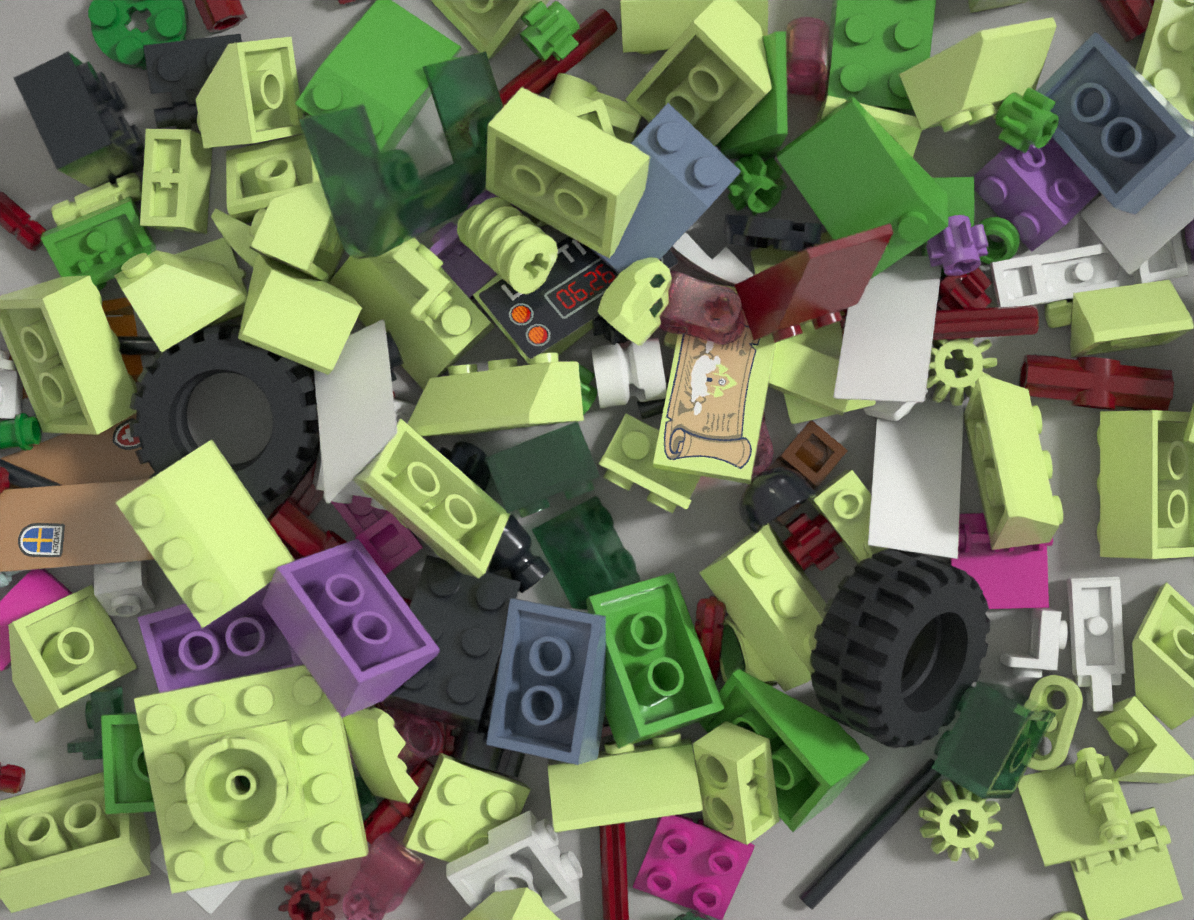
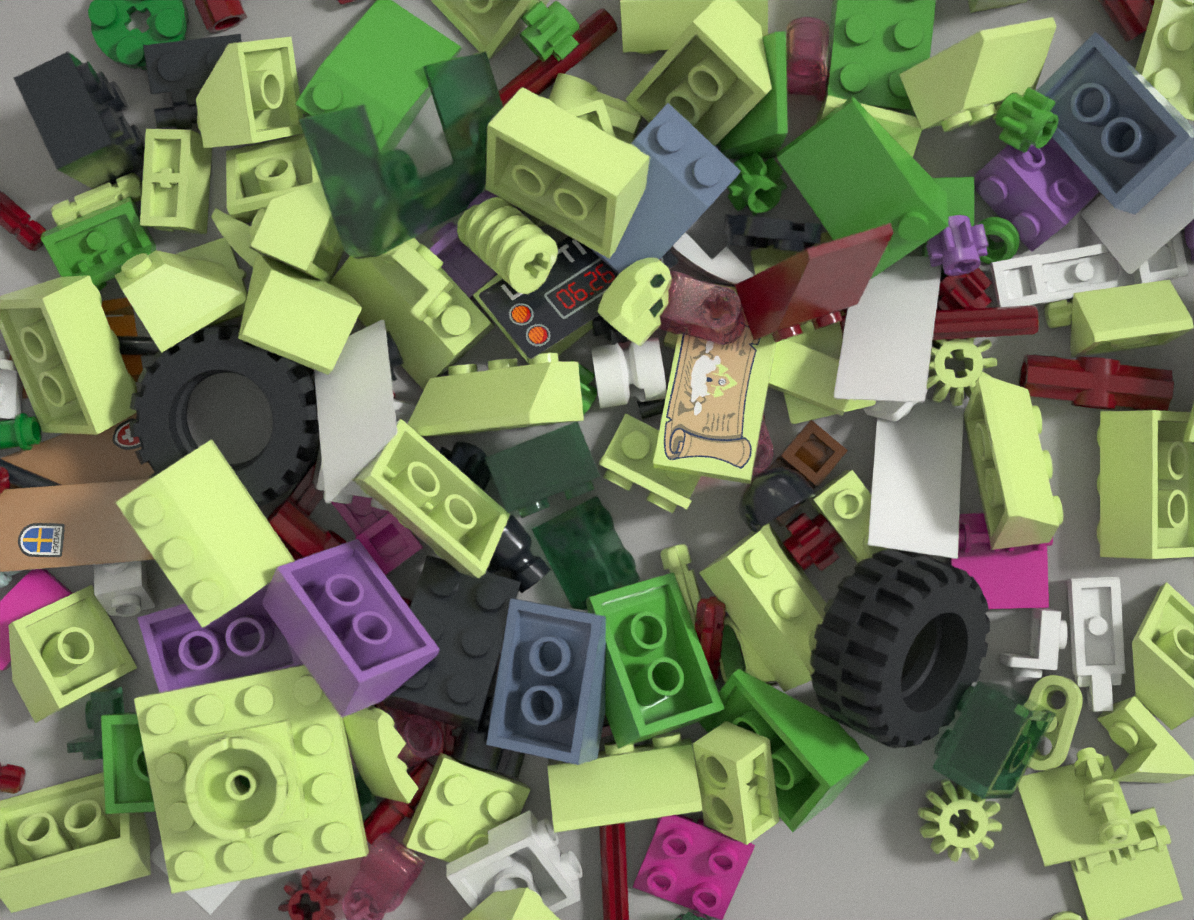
black bar [799,758,945,910] -> none
none -> yellowish green axle [660,544,701,628]

